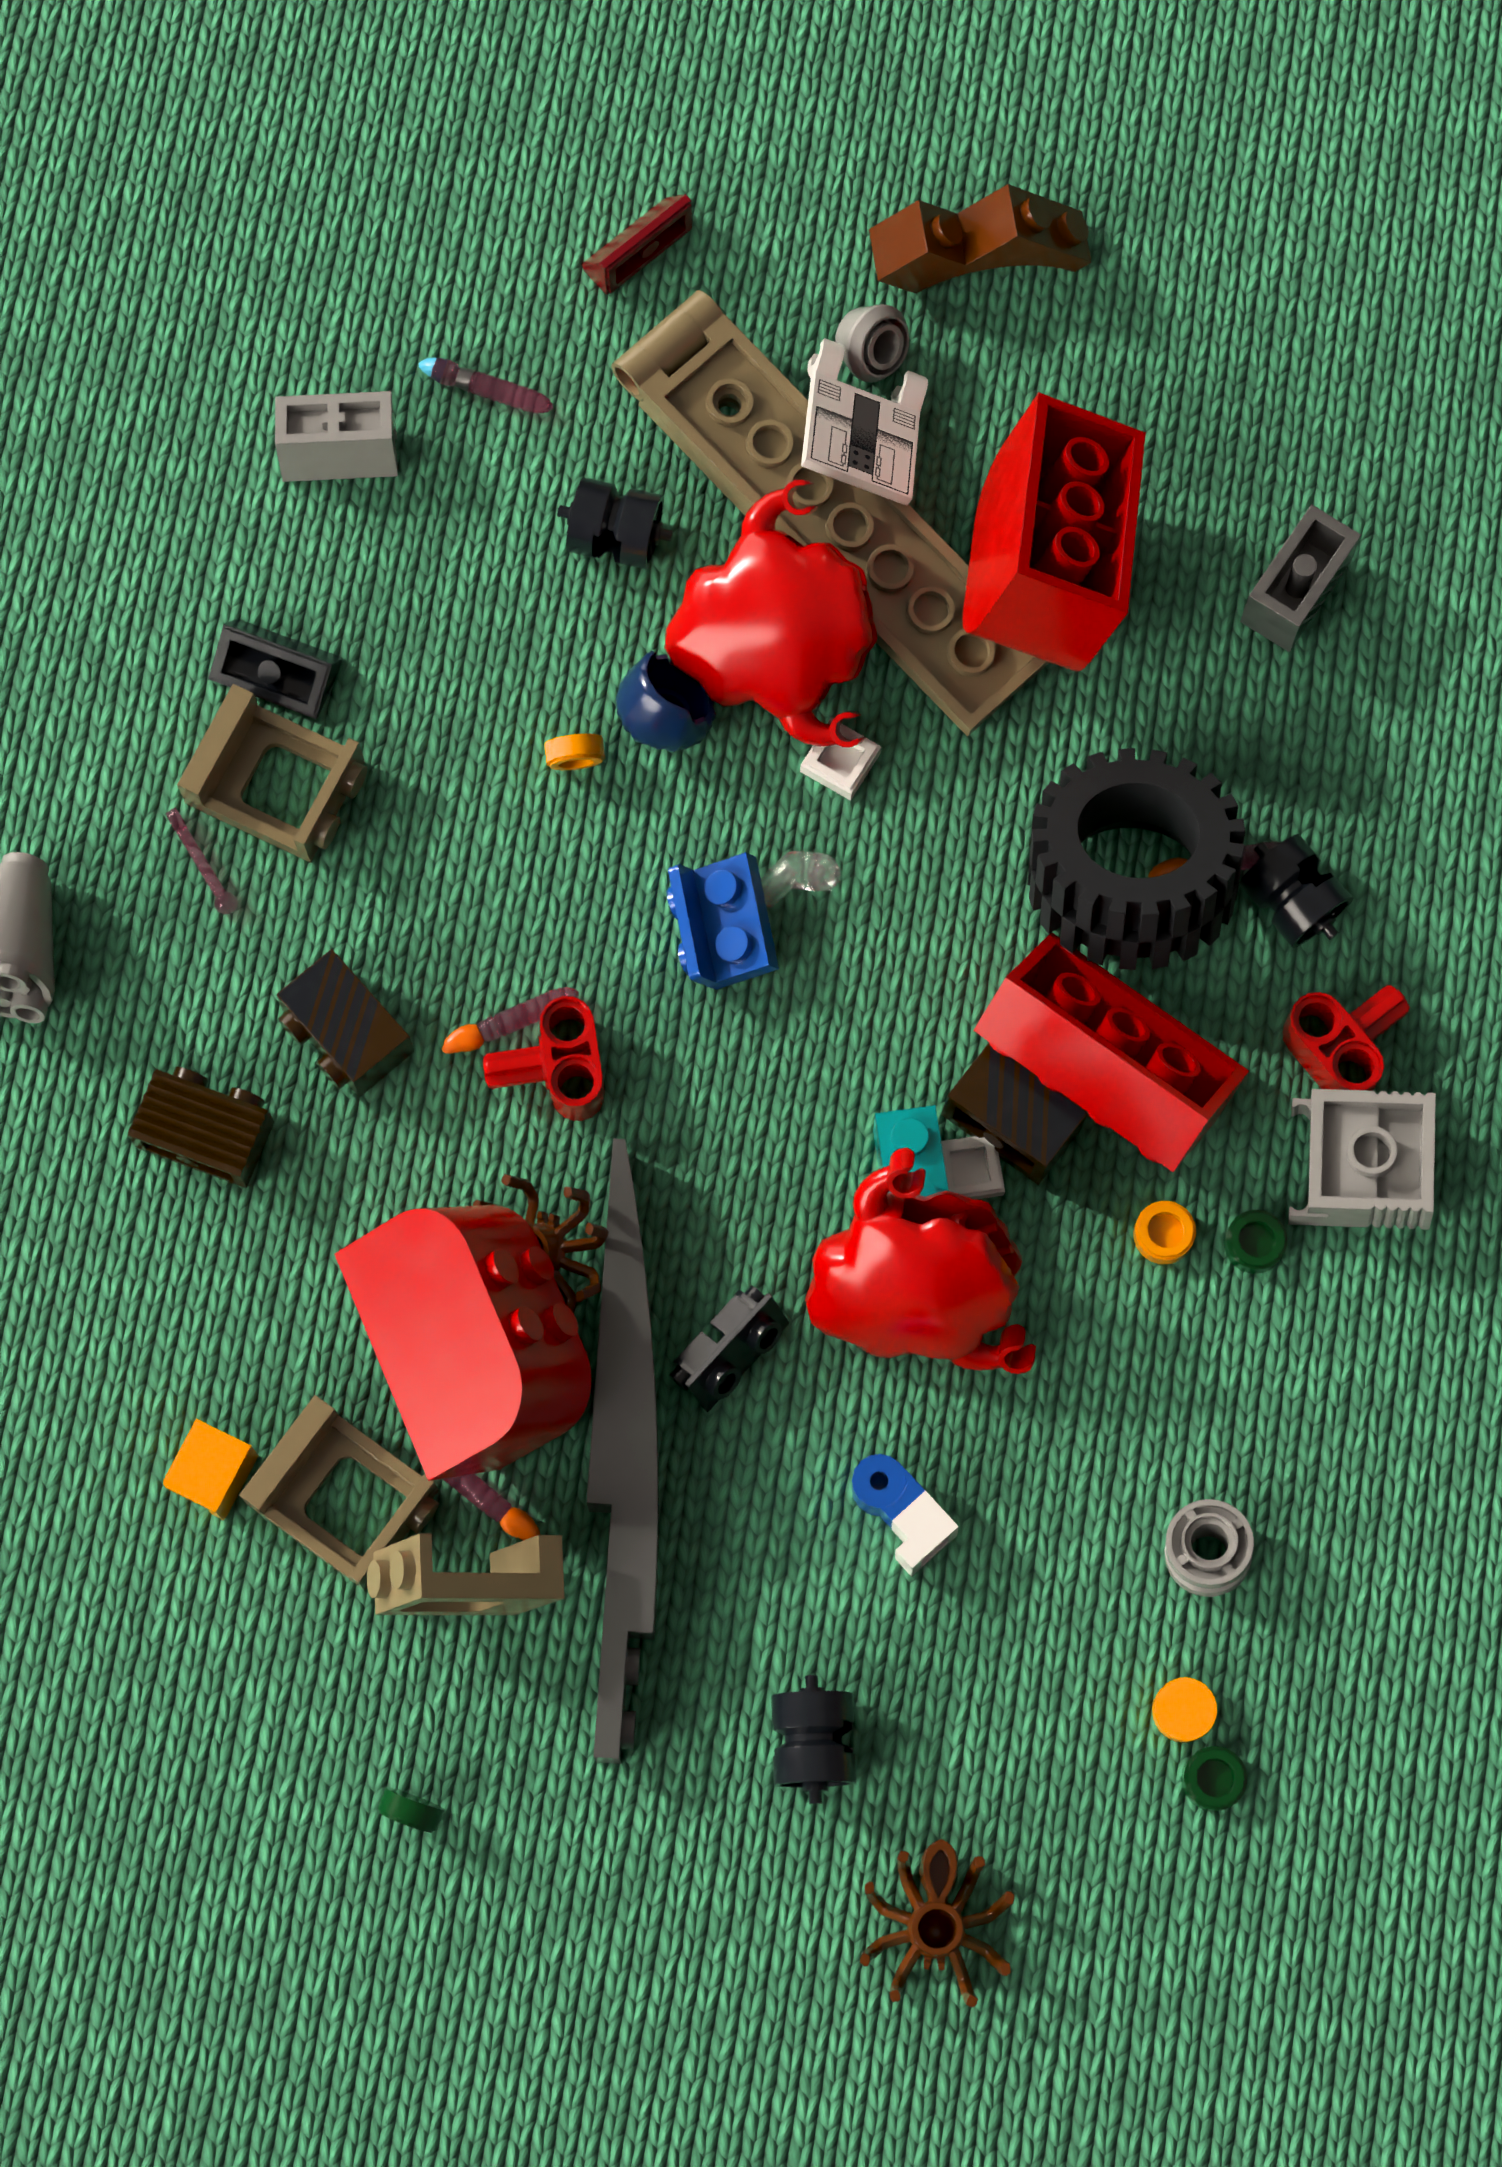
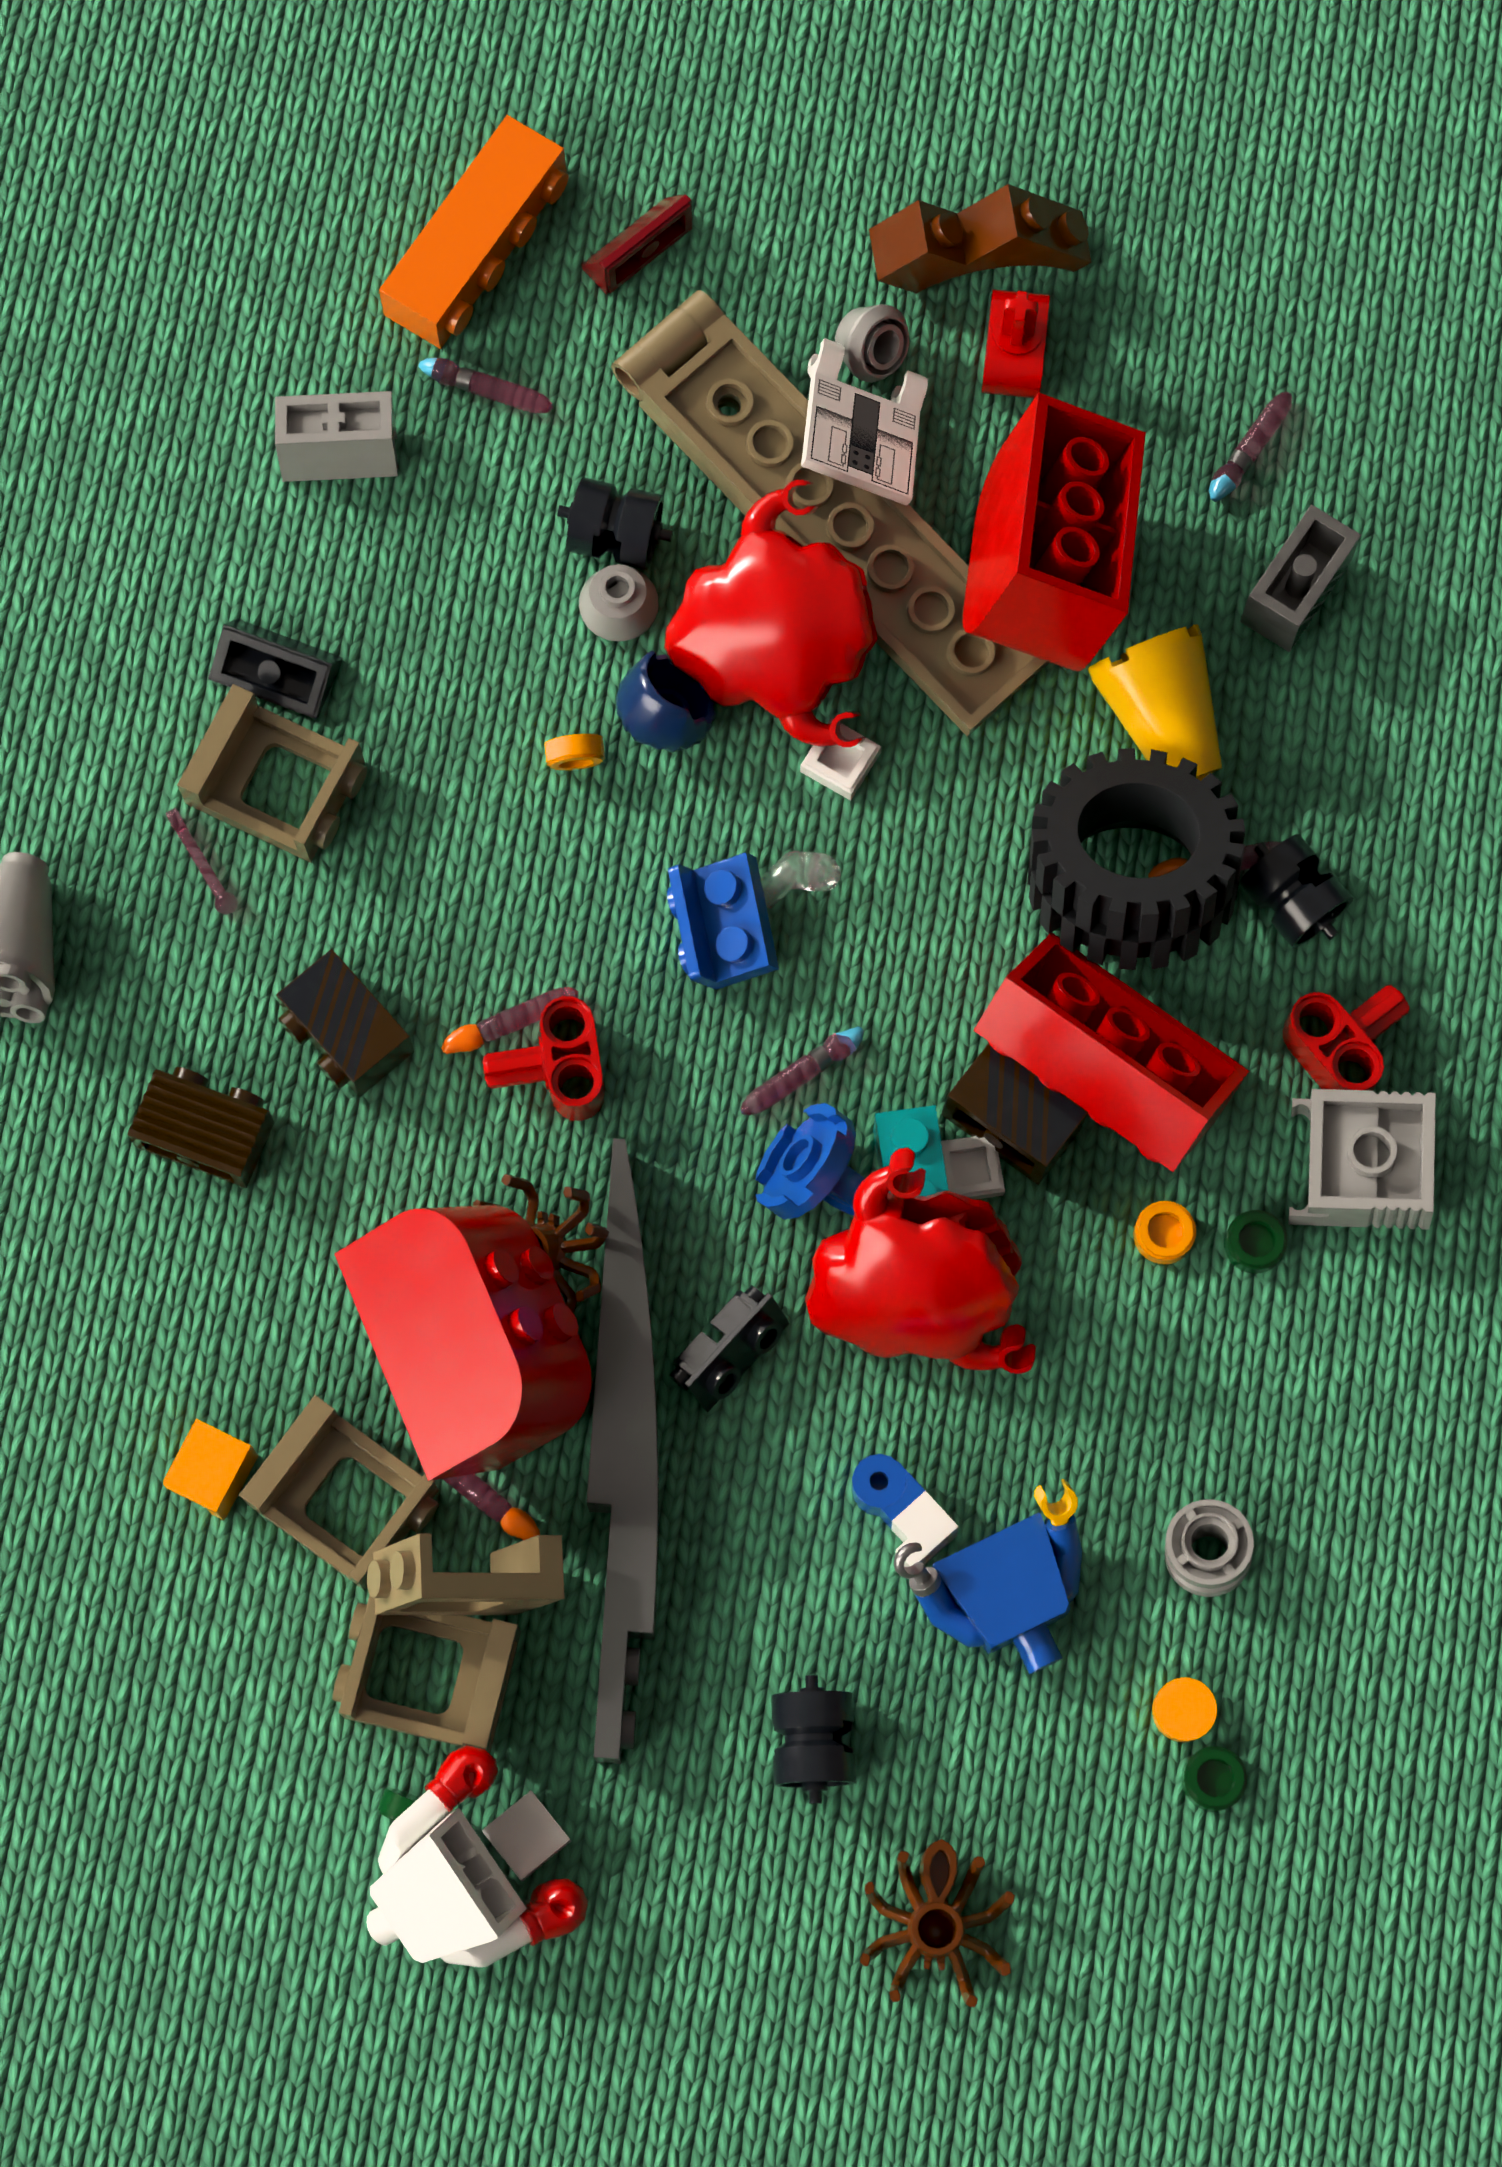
none -> dark tan window [332,1595,521,1753]
none -> white torso [366,1745,588,1967]
none -> orange brick [379,115,569,349]
none -> white tile [482,1790,571,1881]
none -> light grey cone [579,564,659,641]
none -> clear pink piece [740,1026,864,1116]
none -> blue tile [755,1103,865,1220]
none -> blue torso [894,1479,1082,1674]
none -> red beam [982,289,1050,398]
none -> yellow cone [1088,624,1222,781]
none -> clear pink piece [1209,391,1293,502]

